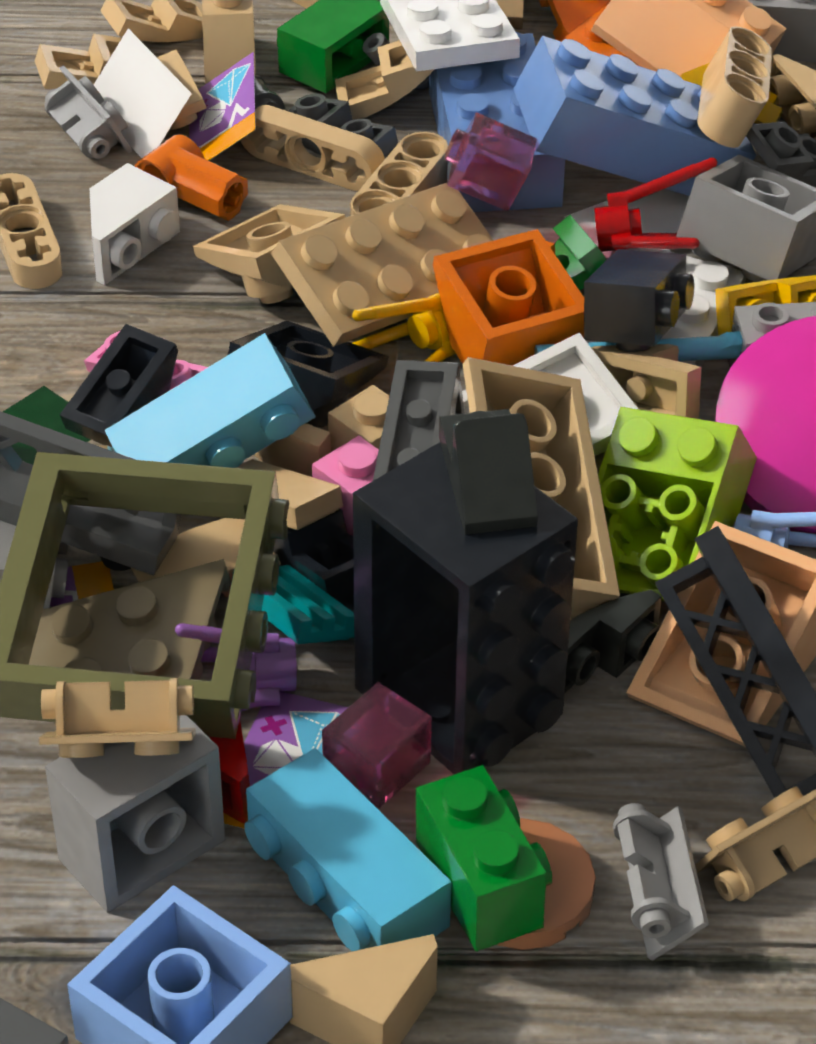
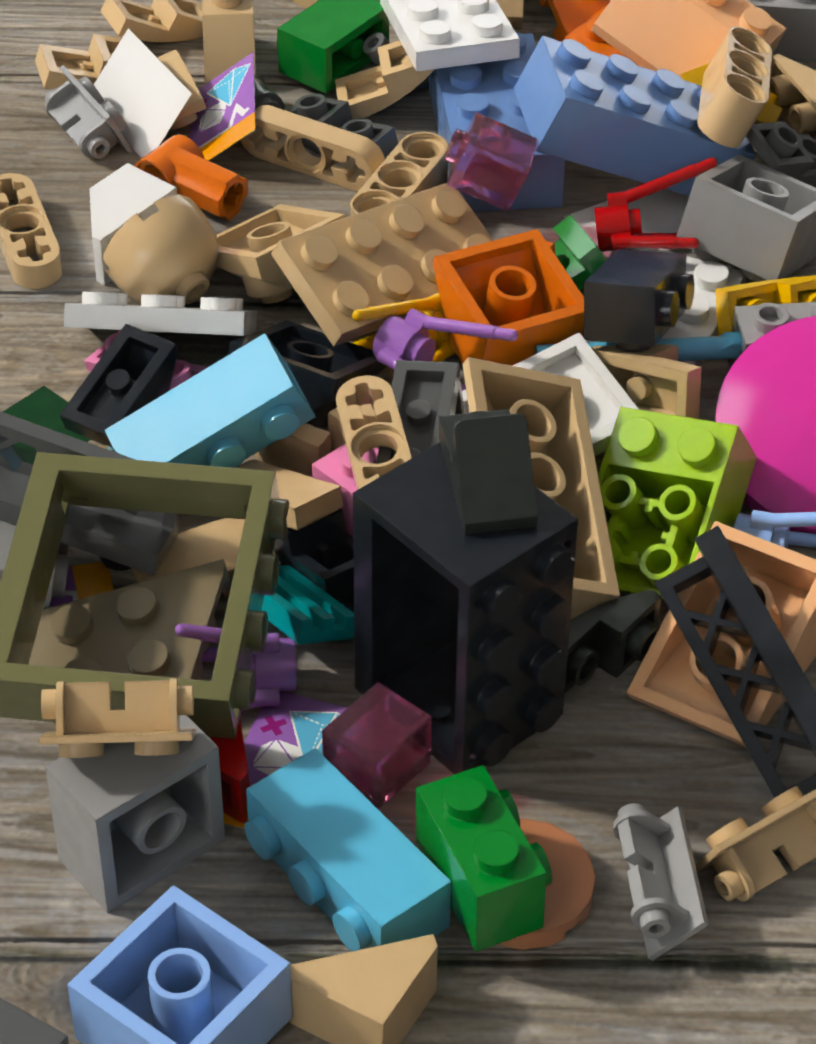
none -> white plate [64,292,258,336]
none -> tan cylinder [103,194,219,304]
none -> tan beam [336,375,412,490]
none -> medium lavender plant [373,308,518,391]

